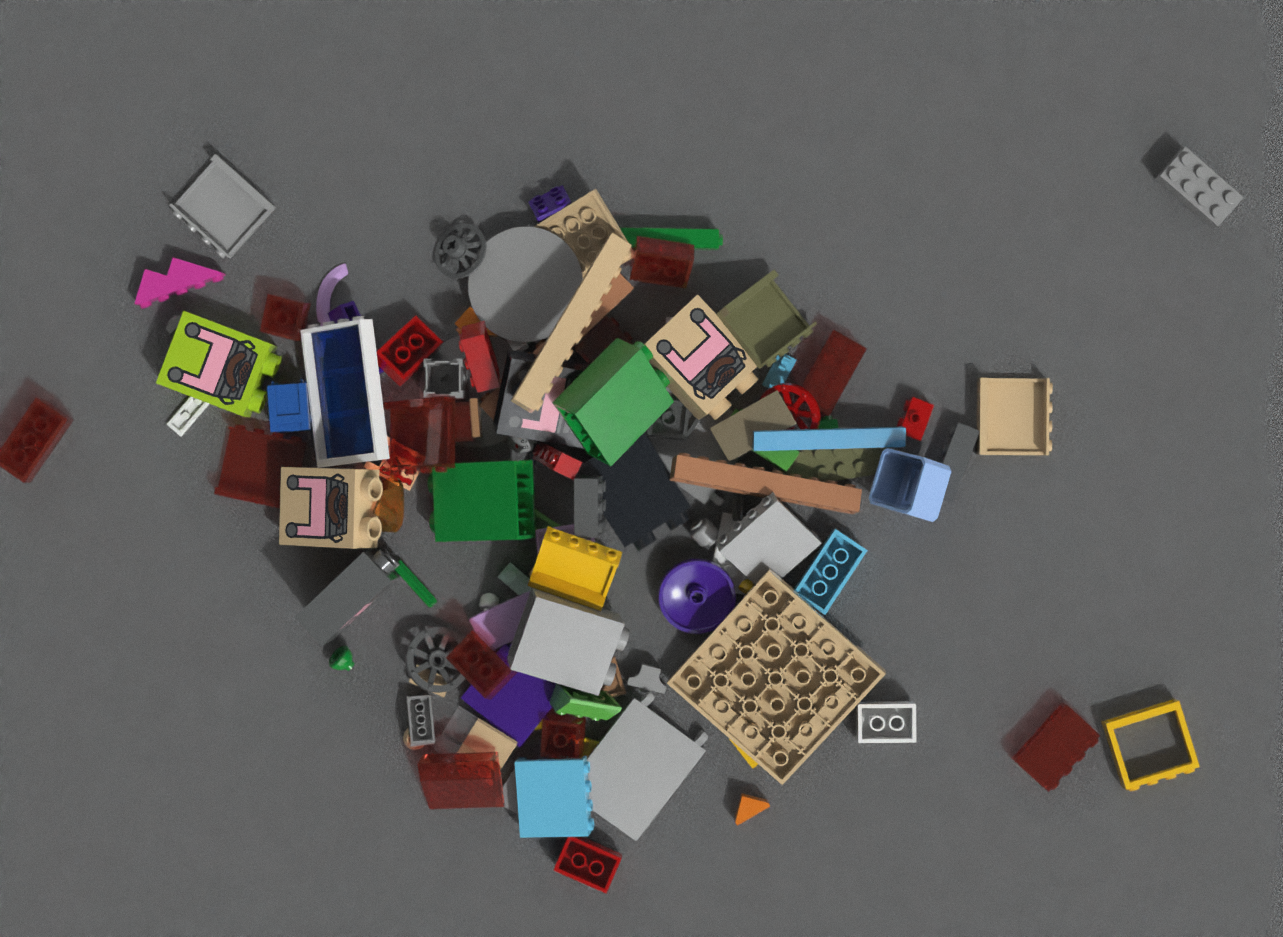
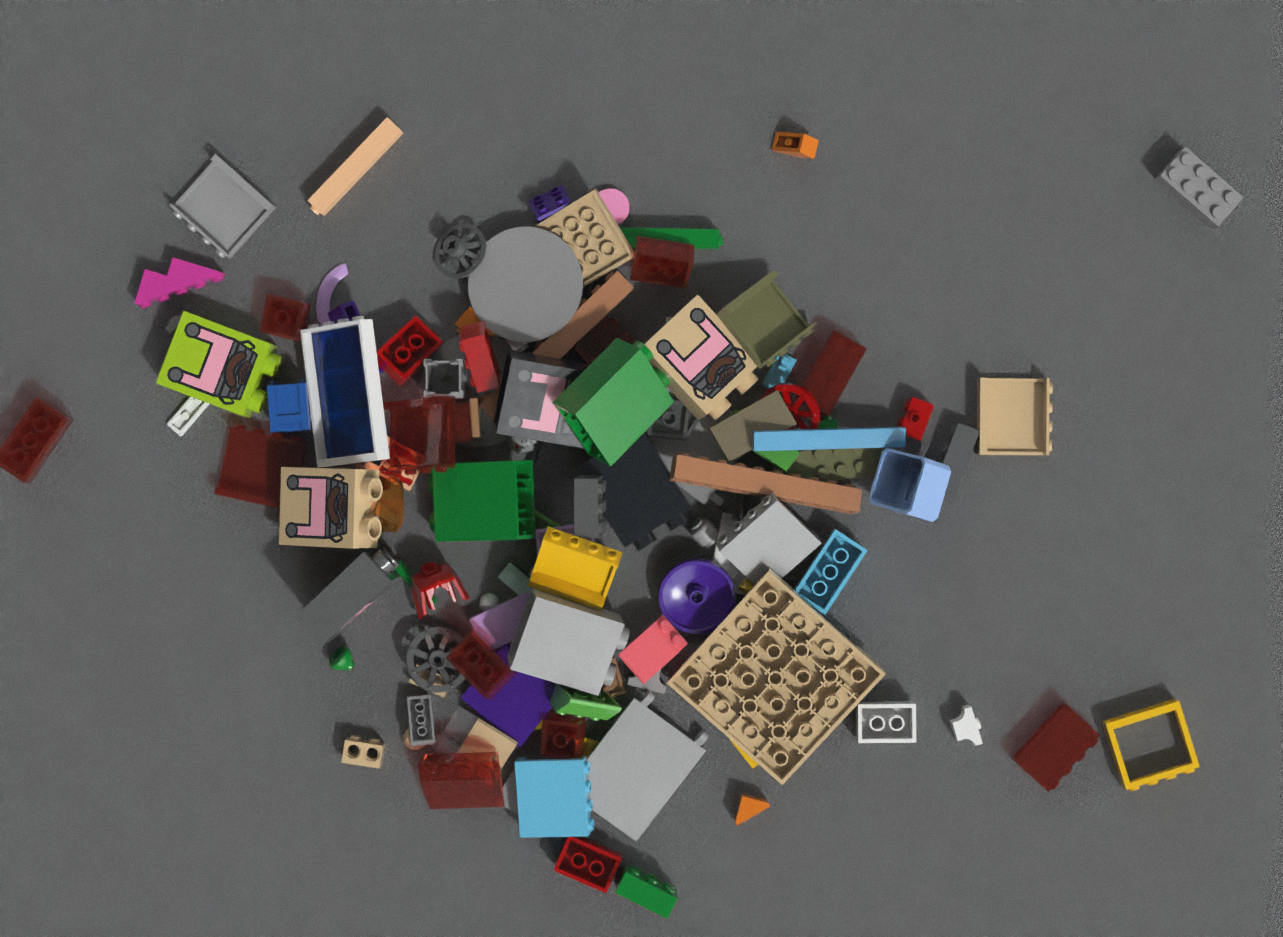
tan brick [511,233,632,413] -> none
red brick [532,442,582,480] -> none
none -> light nougat brick [307,117,403,216]
none -> tan brick [341,735,385,768]
none -> red piece [411,562,470,620]
none -> bright pink tile [599,188,630,225]
none -> green brick [615,864,678,919]
none -> coral slope [618,615,688,684]
none -> orange slope [772,132,819,159]
none -> white brick [949,705,983,746]

